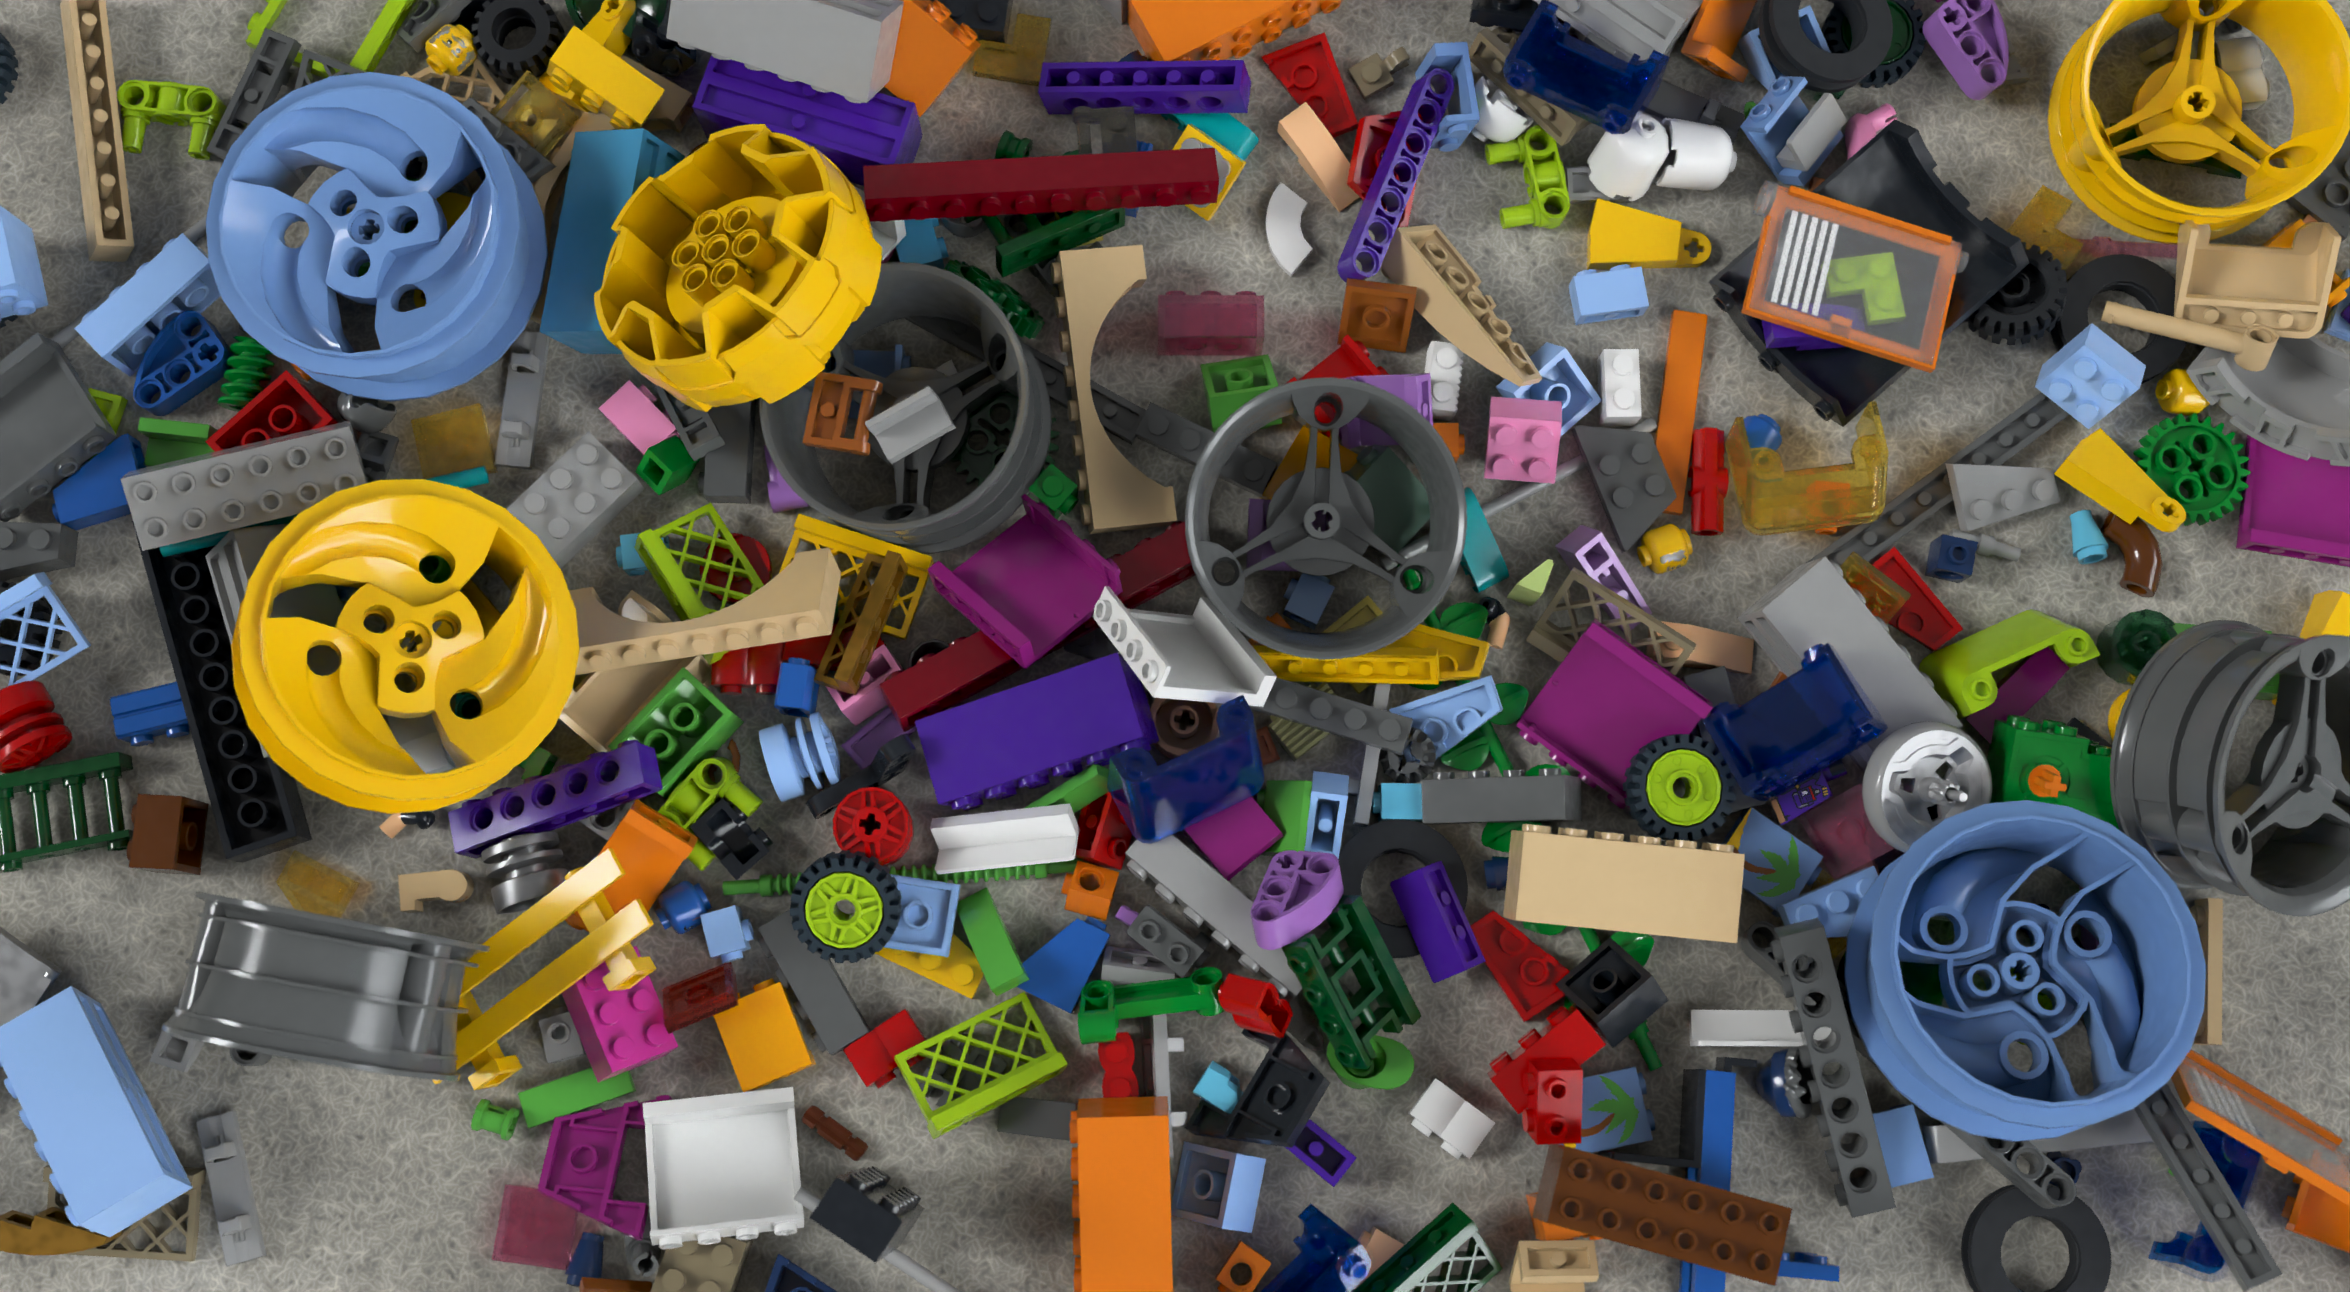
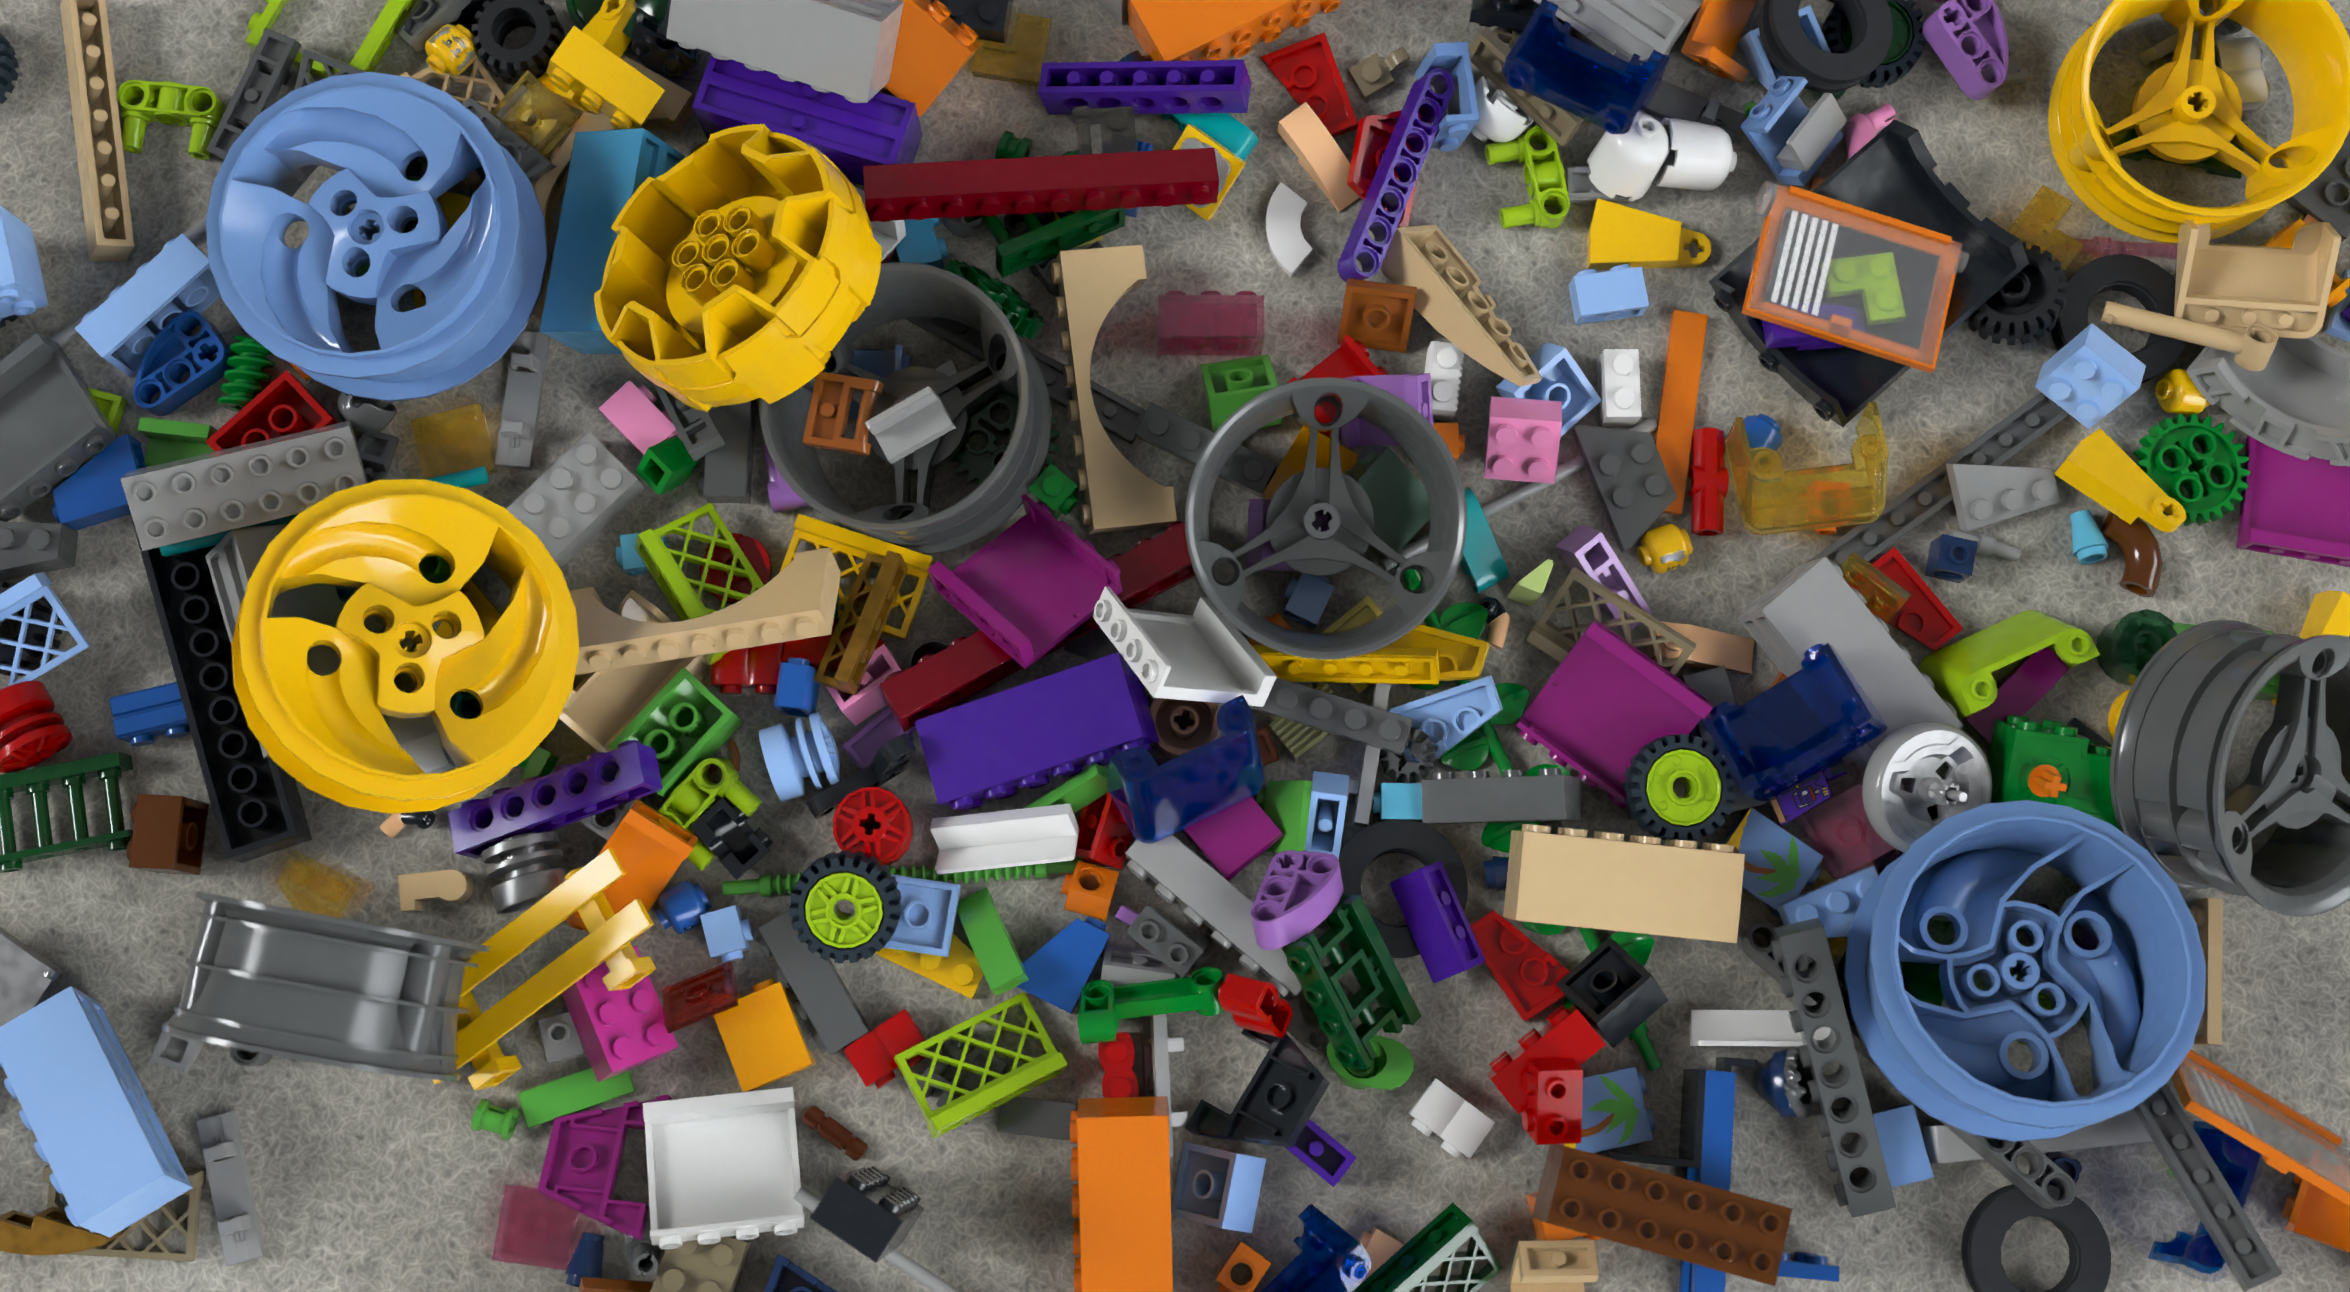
medium azure rock [1192,1061,1244,1114] -> none

